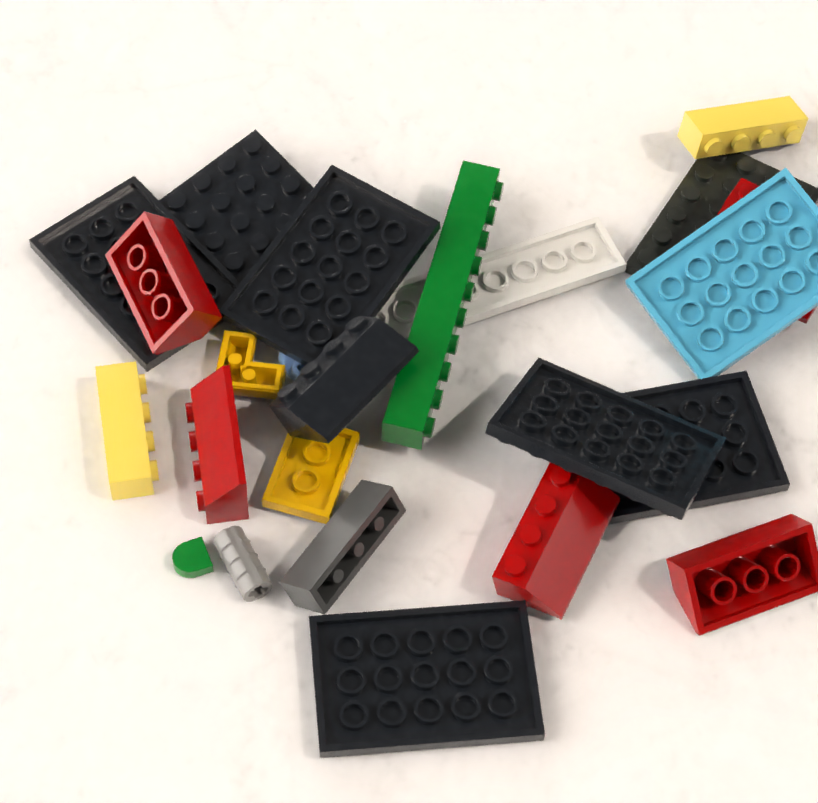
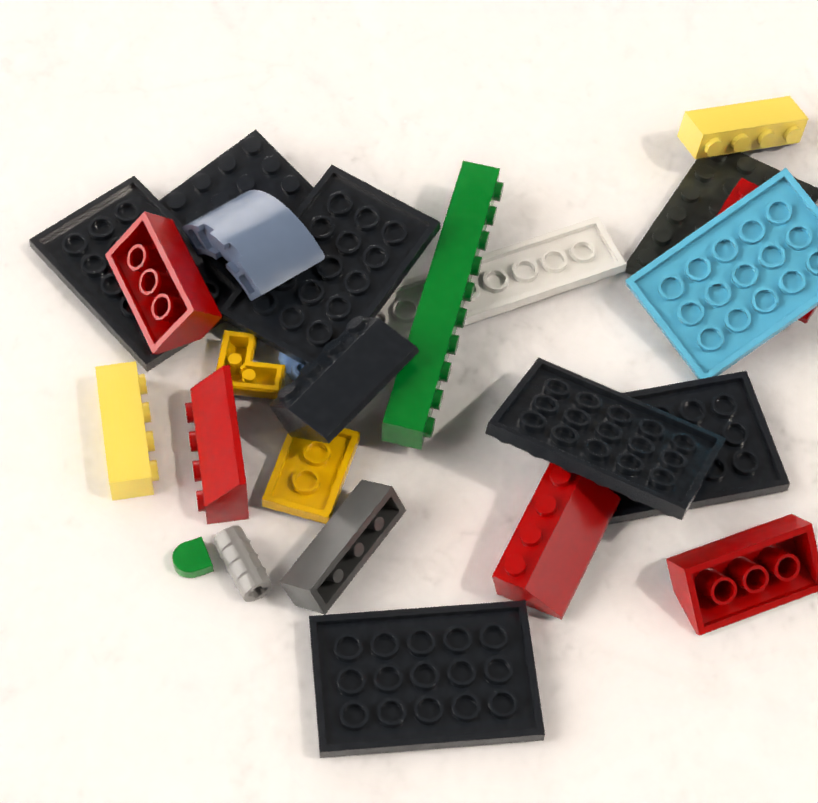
none -> sand blue panel [182,190,325,301]

